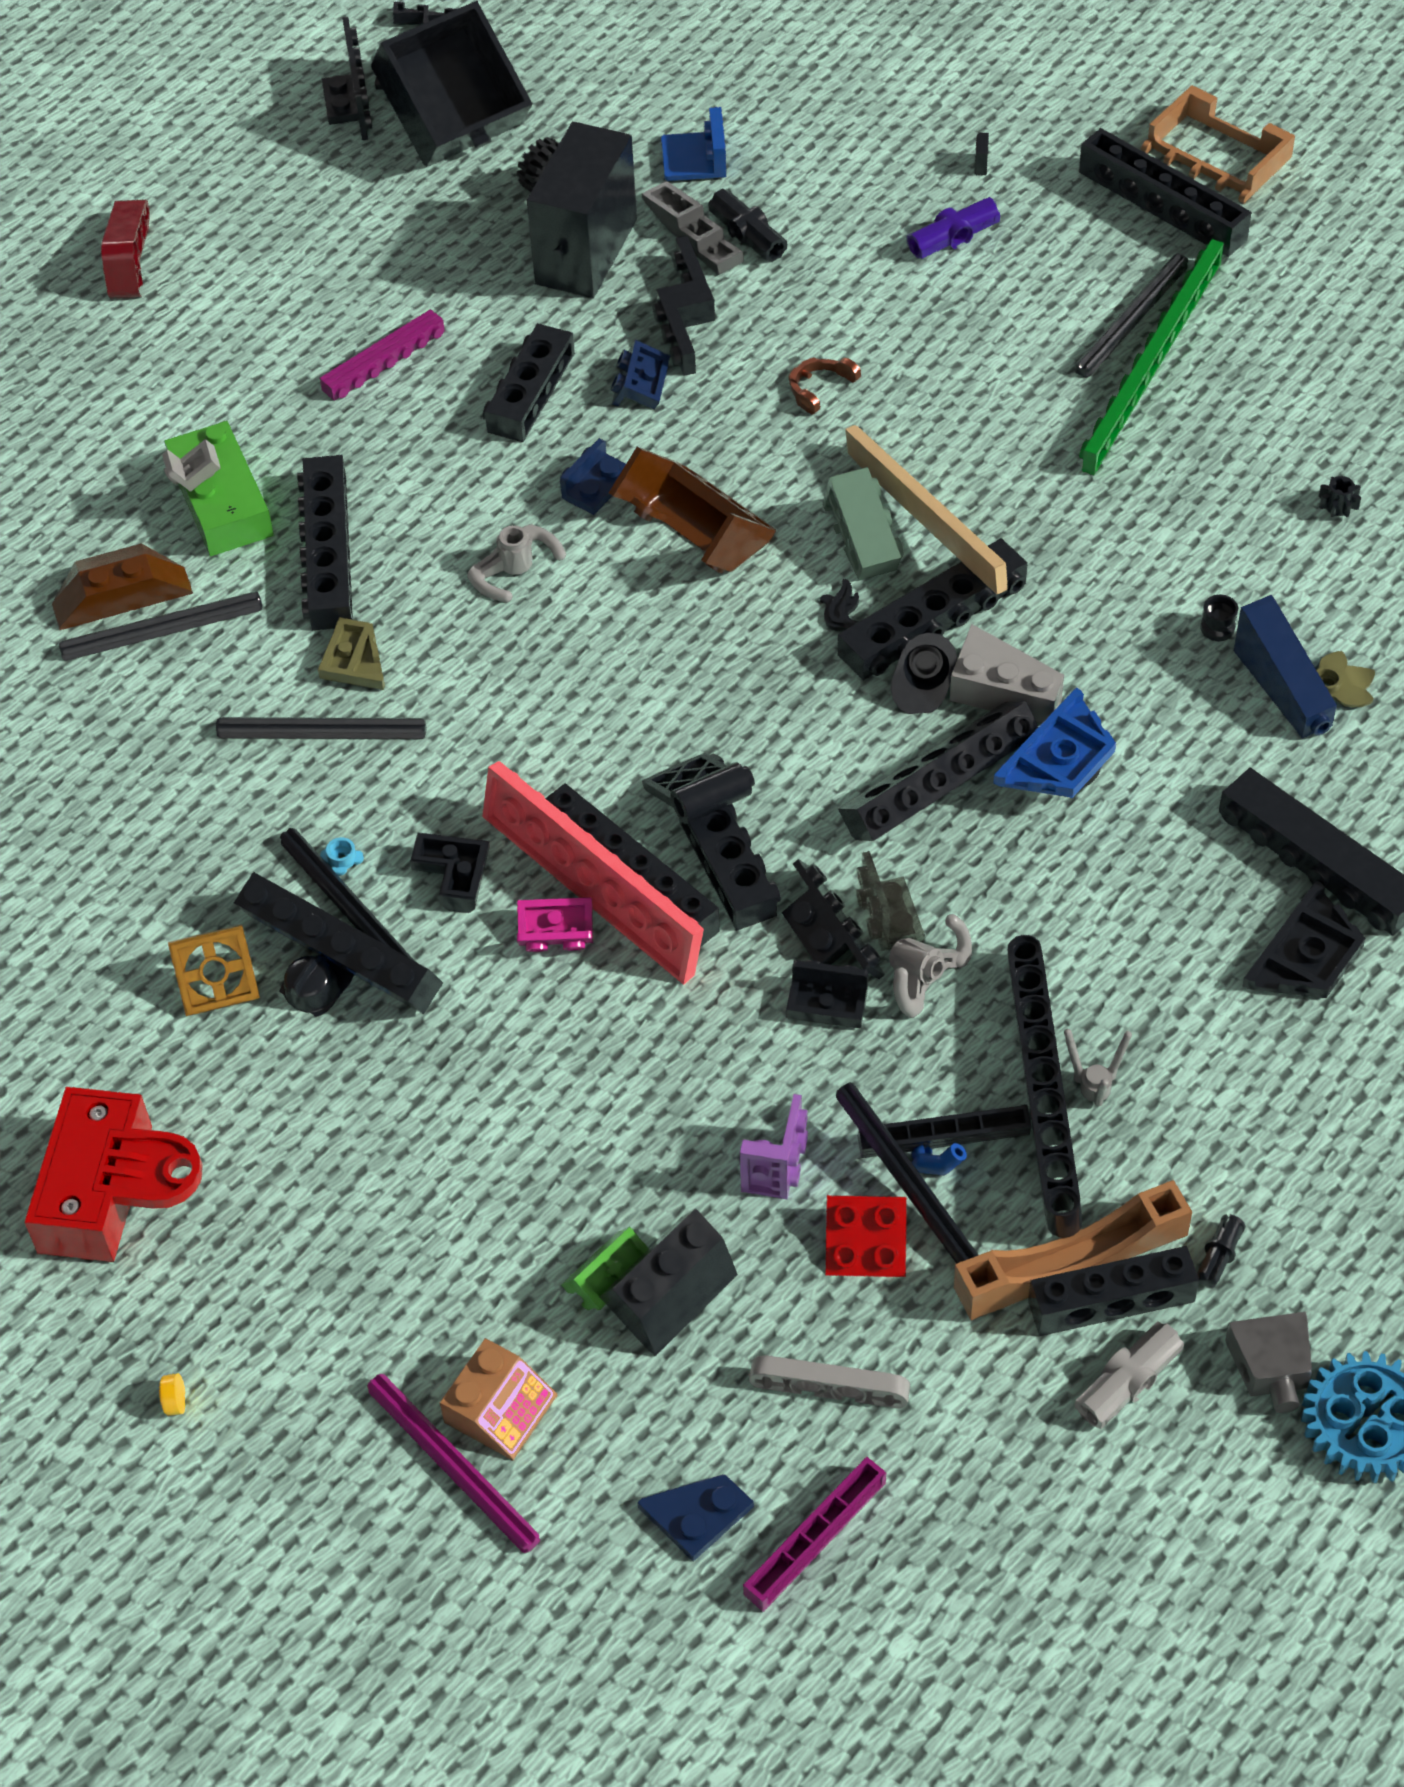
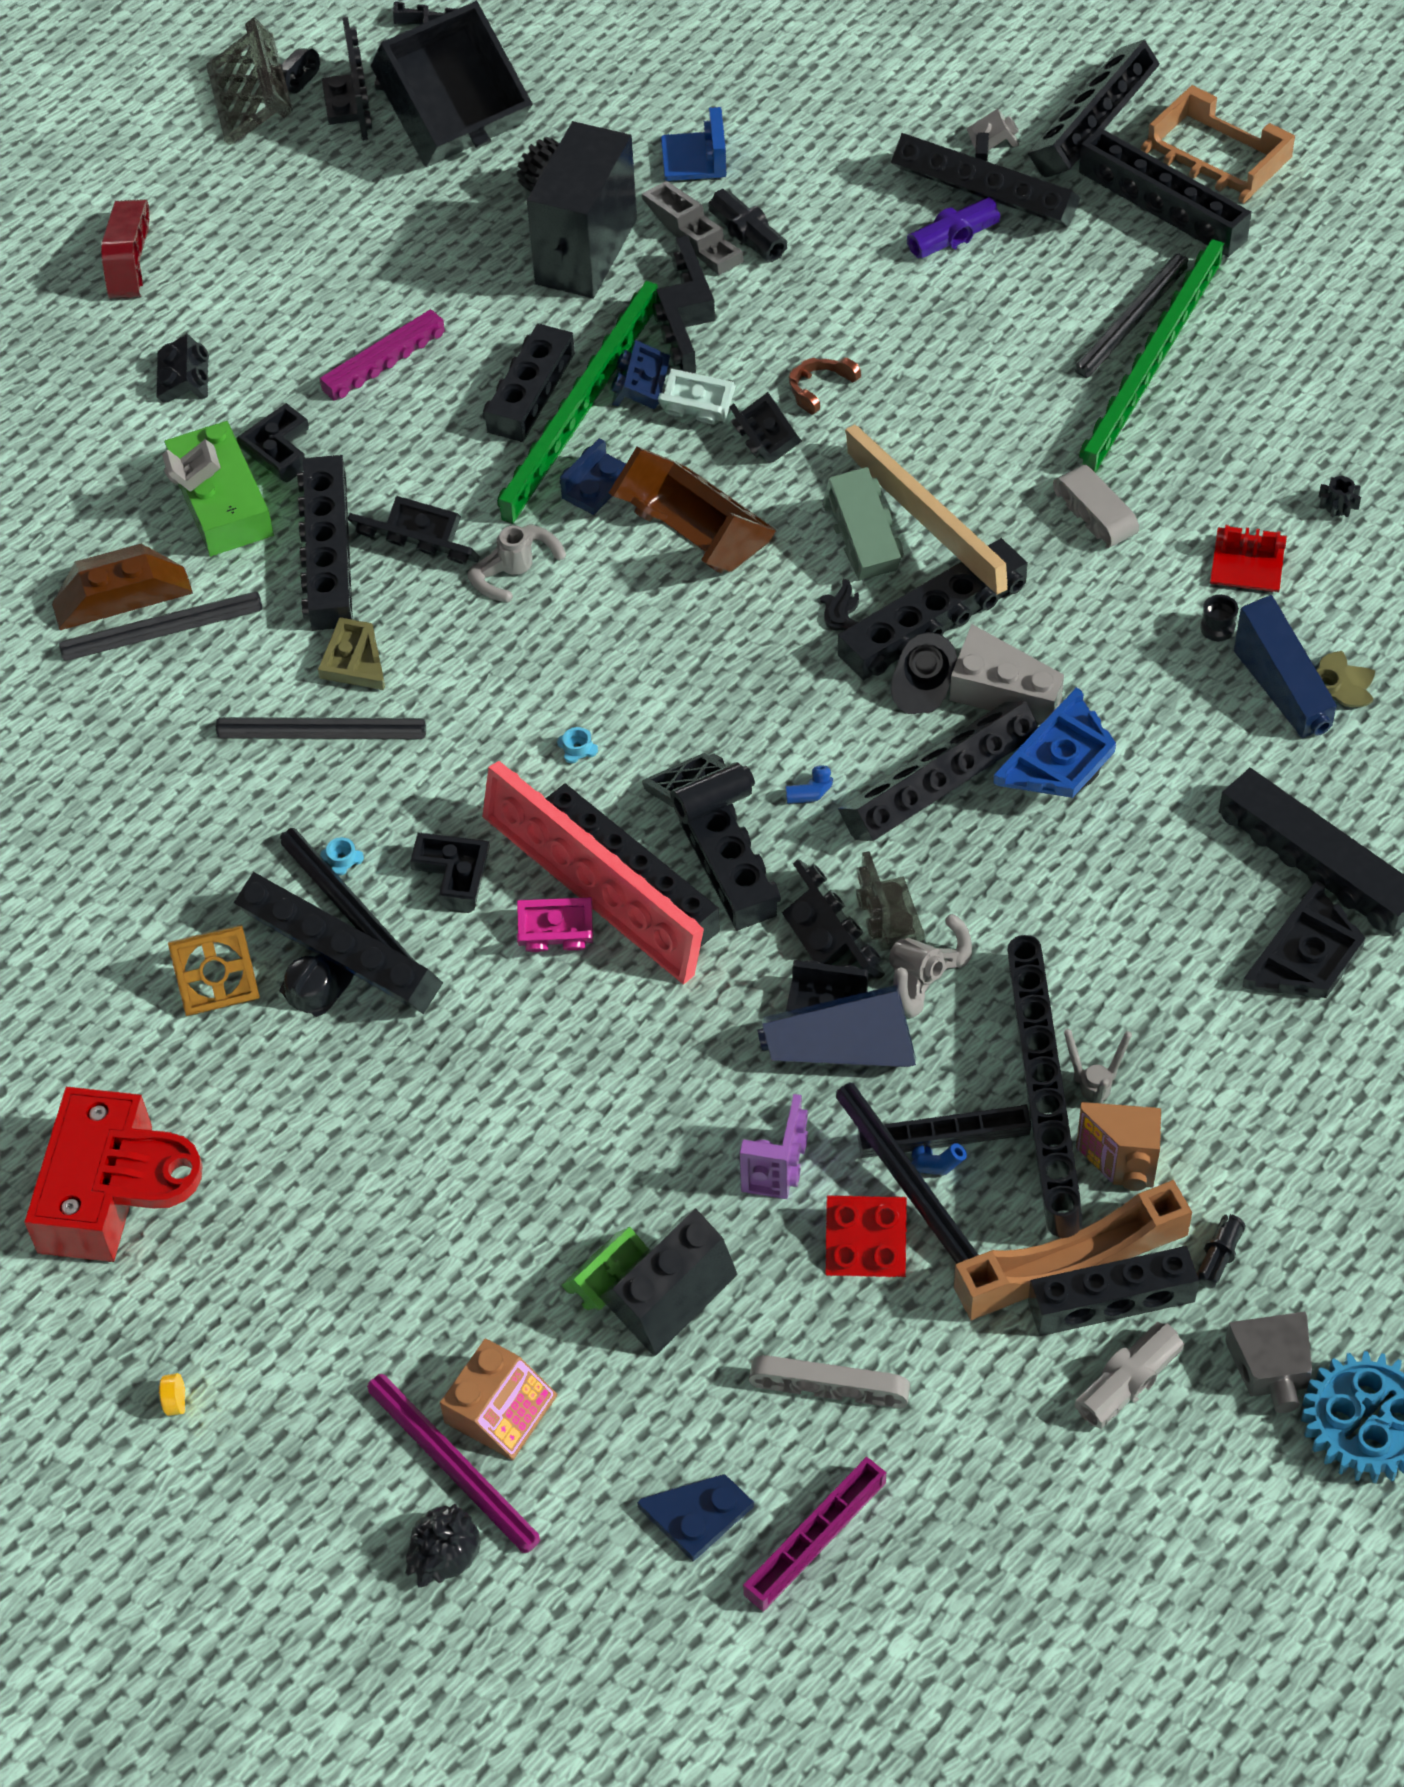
none -> black bracket [156,334,209,402]
none -> clear smoke fence [206,17,293,145]
none -> black brick [236,403,309,482]
none -> black beam [275,48,320,94]
none -> black bracket [347,495,480,565]
none -> black hair [405,1504,481,1588]
none -> green plate [497,281,658,524]
none -> medium azure plate [557,727,598,763]
none -> light aqua bracket [658,369,736,424]
none -> black bracket [729,392,802,463]
none -> dark blue slope [757,985,916,1067]
none -> blue arm [786,765,833,804]
none -> black brick [891,133,1080,227]
none -> light grey bracket [966,108,1019,150]
none -> black brick [1027,39,1160,178]
none -> light grey beam [1053,465,1139,548]
none -> medium nougat slope [1076,1102,1161,1191]
none -> red hinge [1210,525,1287,593]

